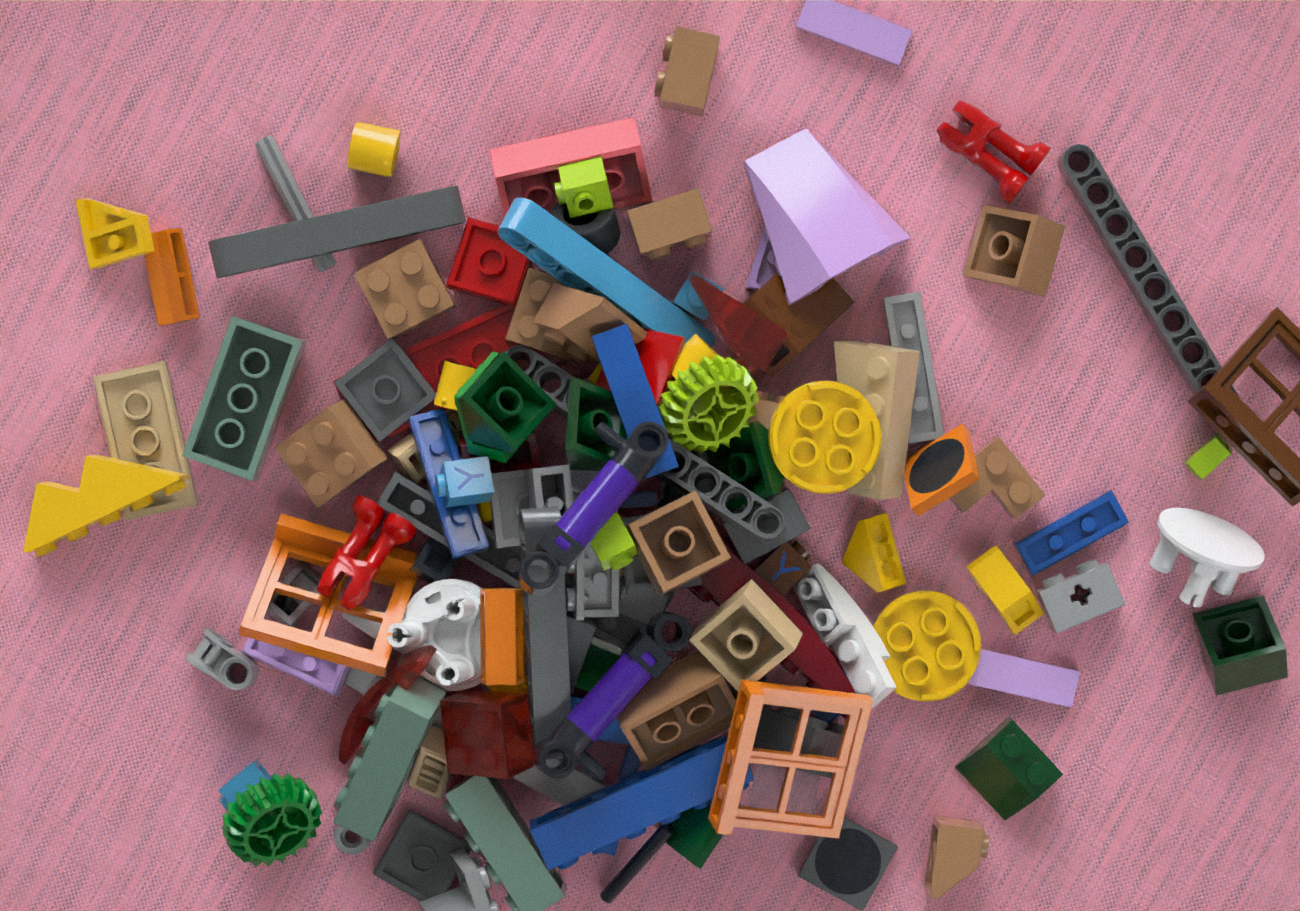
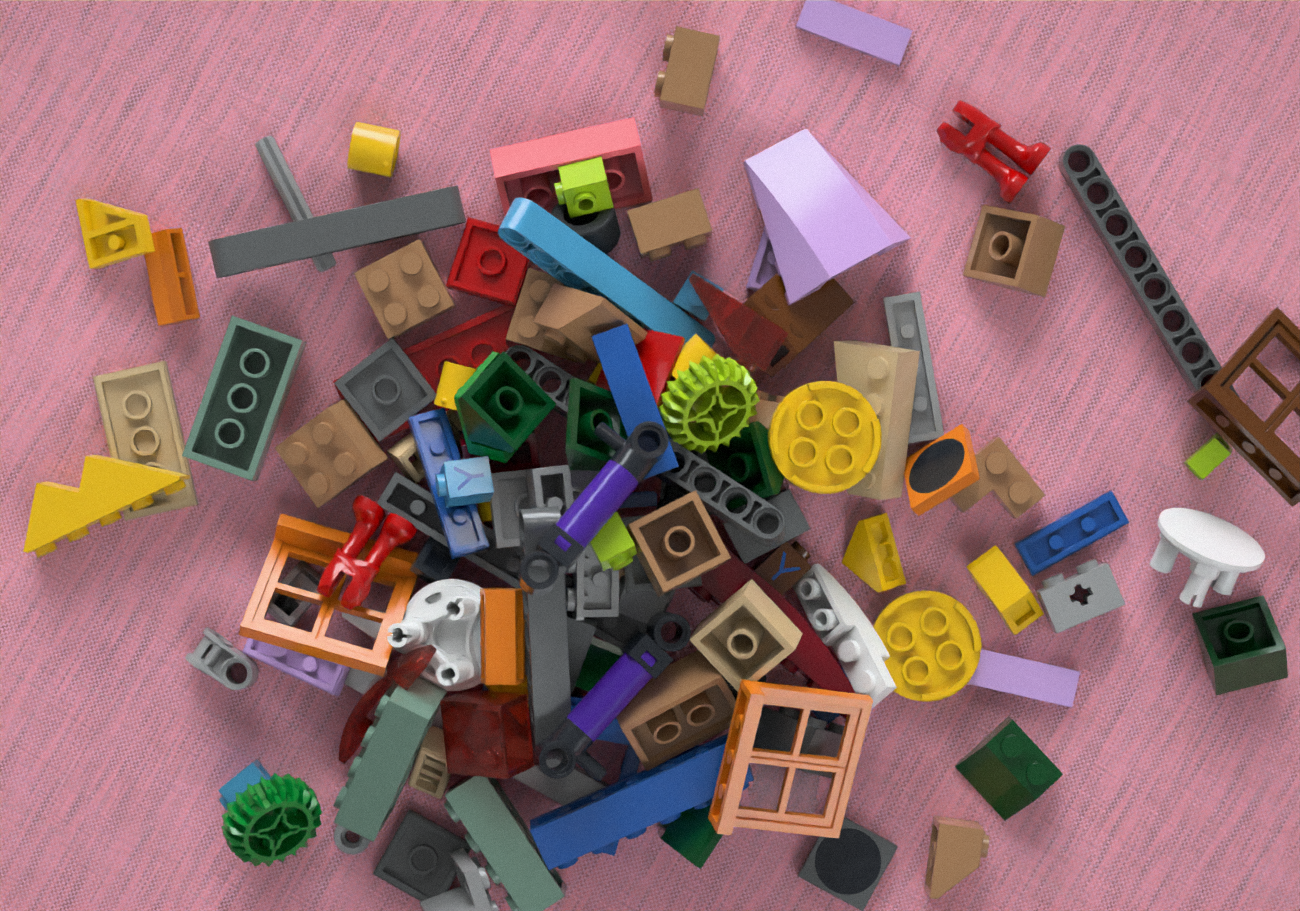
black bar [600,823,675,903] -> none

